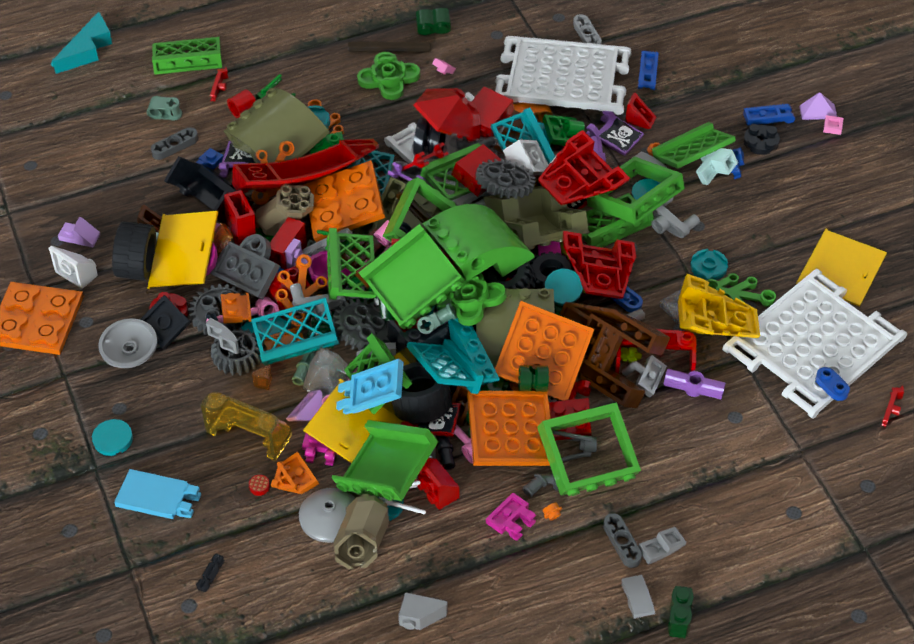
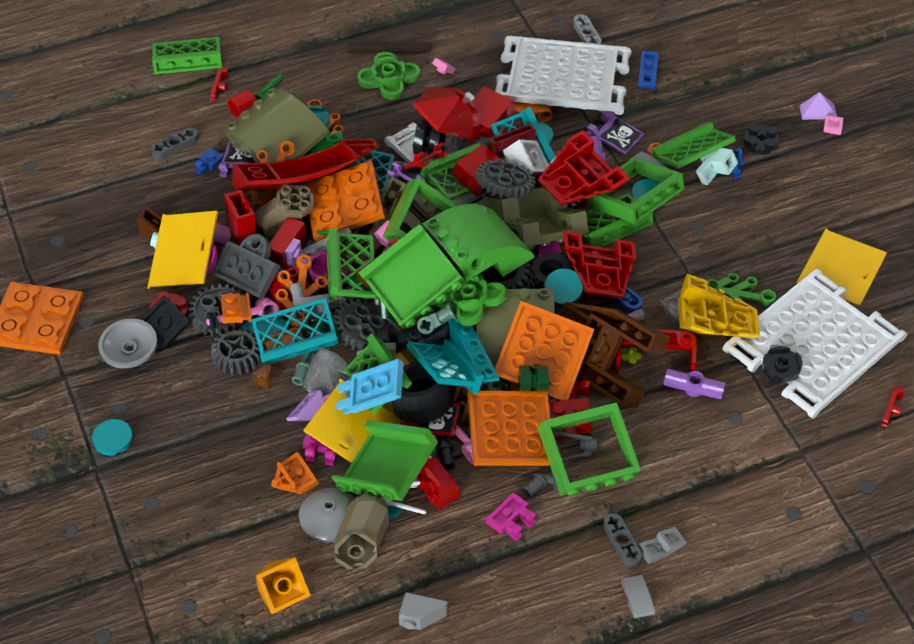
white slope [49,246,98,289] -> none
teal slope [51,12,112,74] -> none
lavender slope [58,217,100,247] -> none
black tyre [112,221,157,281] -> none
medium azure tile [114,469,201,519] -> none
sand green piece [147,96,182,120] -> none
black windscreen [164,156,254,224] -> none
black axle [196,553,224,592] -> none
clear yellow windscreen [201,392,292,461] -> none
light grey slope [206,318,239,354] -> none
clear orange slope [213,223,233,260] -> none
red tile [249,475,270,496] -> none
dark green brick [416,8,451,35] -> none
green plate [542,114,585,146] -> none
orange plate [542,502,562,521] -> none
light grey plate [622,355,667,398] -> none
red slope [625,93,656,129] -> none
light grey connector [651,197,700,238] -> none
dark green brick [668,586,694,638] -> none
teal tile [690,249,728,281] -> none
blue plate [743,104,795,125] -> none
blue plate [815,367,850,401] -> none
none -> light orange slope [256,557,311,614]
none -> dark red piece [489,124,536,156]
none -> black plate [762,346,803,382]

